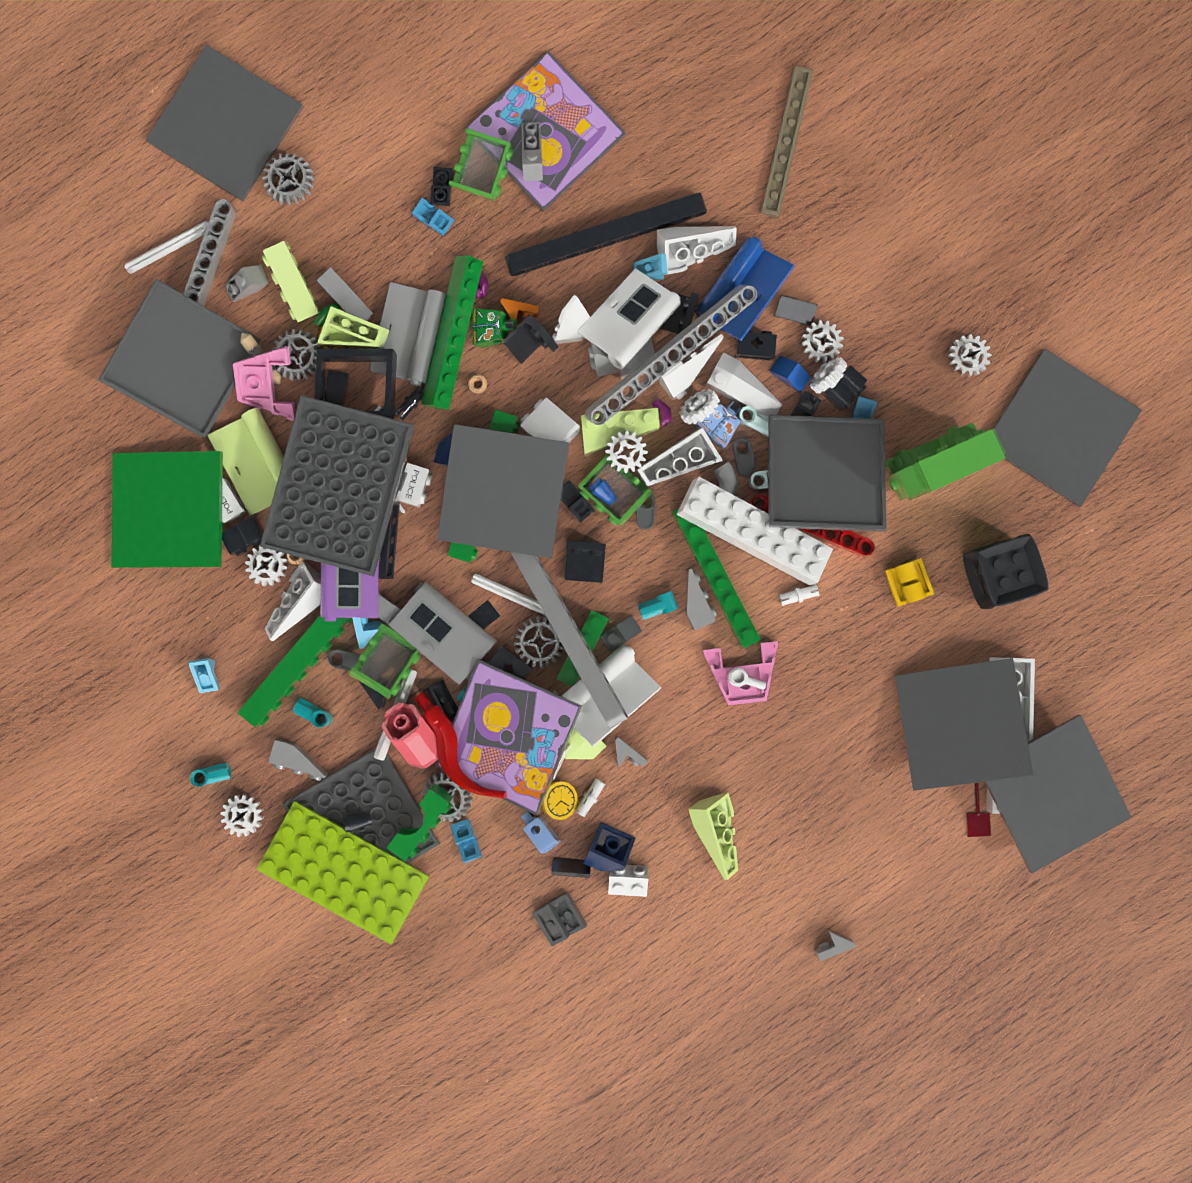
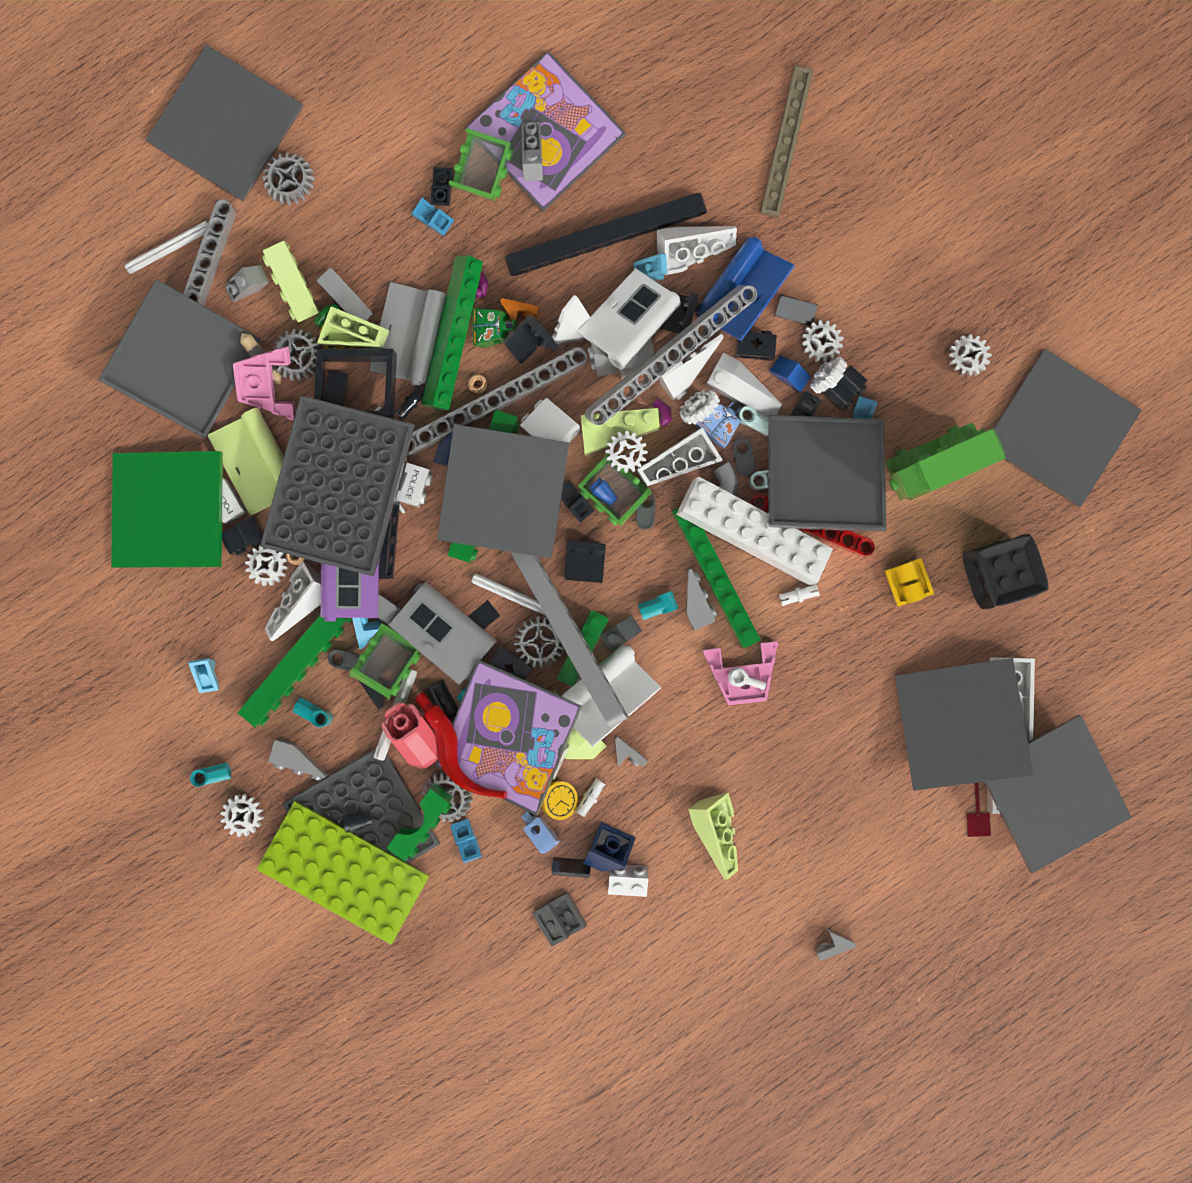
none -> light grey beam [407,347,587,456]

